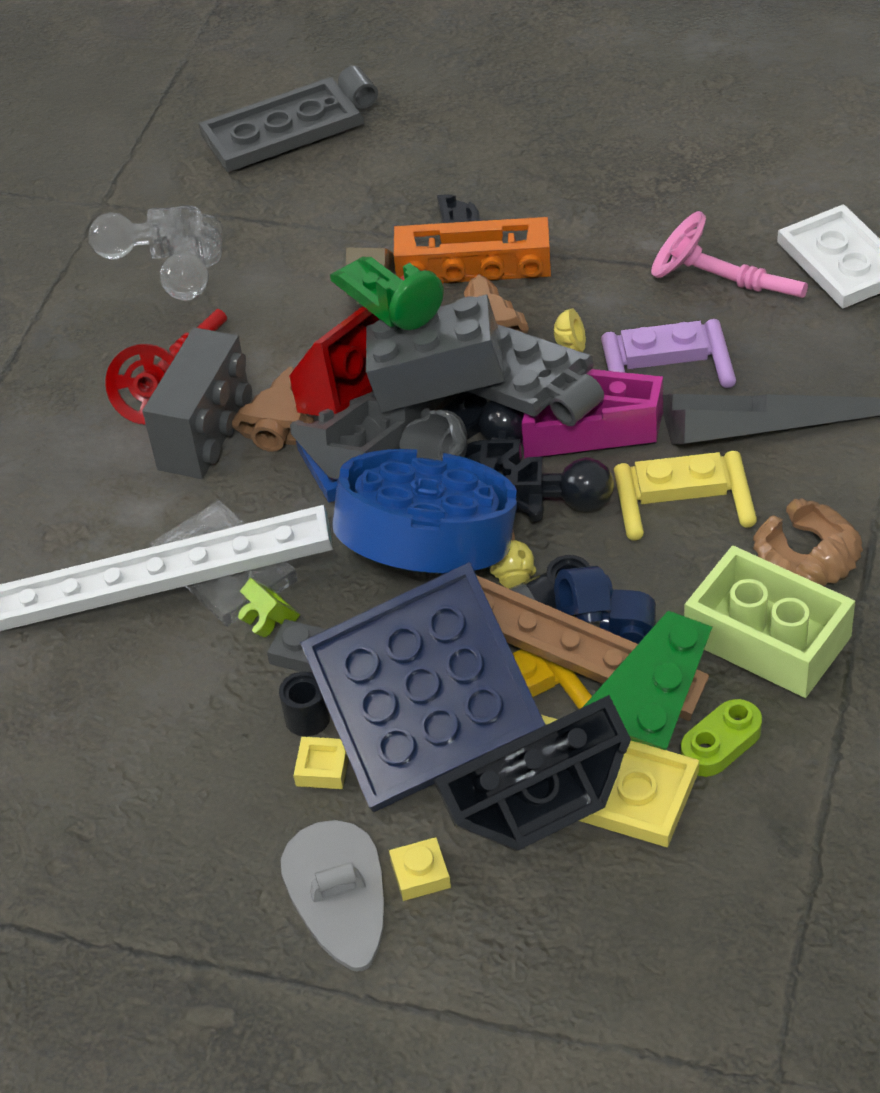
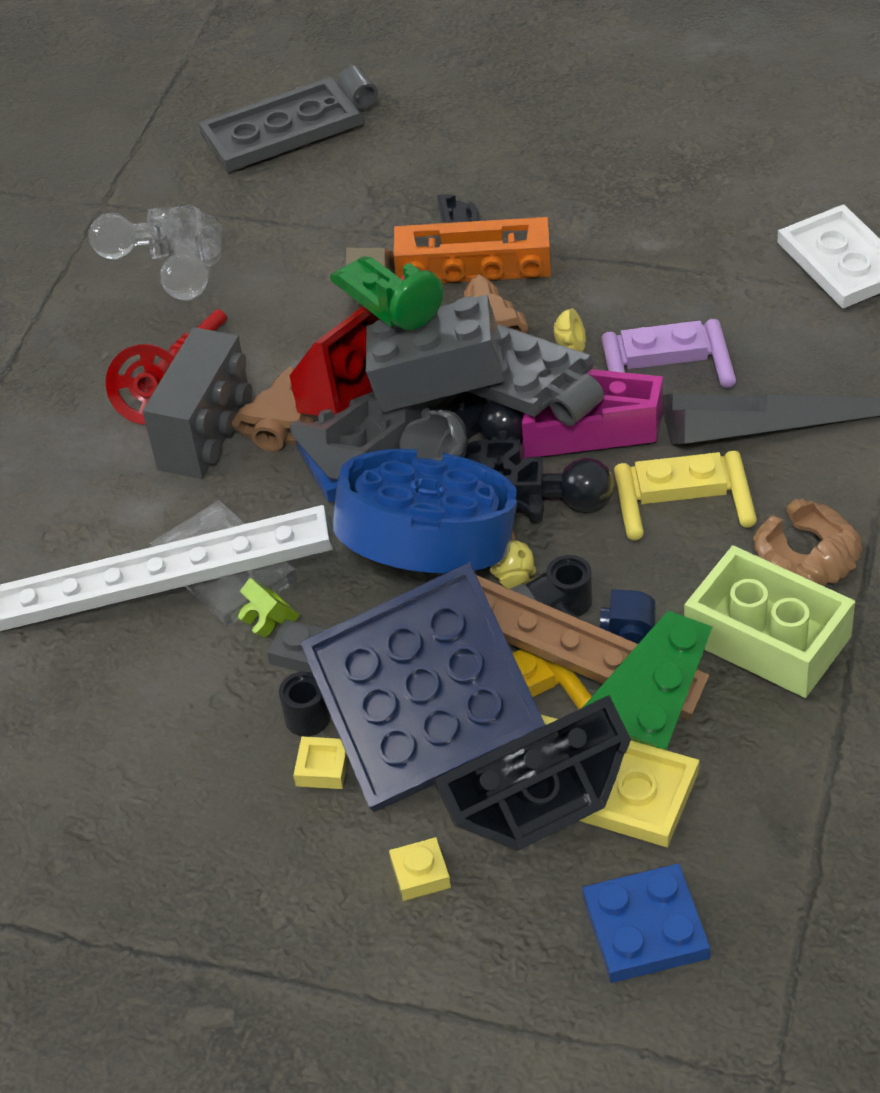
light grey shield [281,820,385,972] -> none
dark blue plate [554,566,613,622] -> none
bright pink dish [651,211,808,298] -> none
lime plate [681,699,762,777] -> none
none -> blue plate [582,863,710,983]

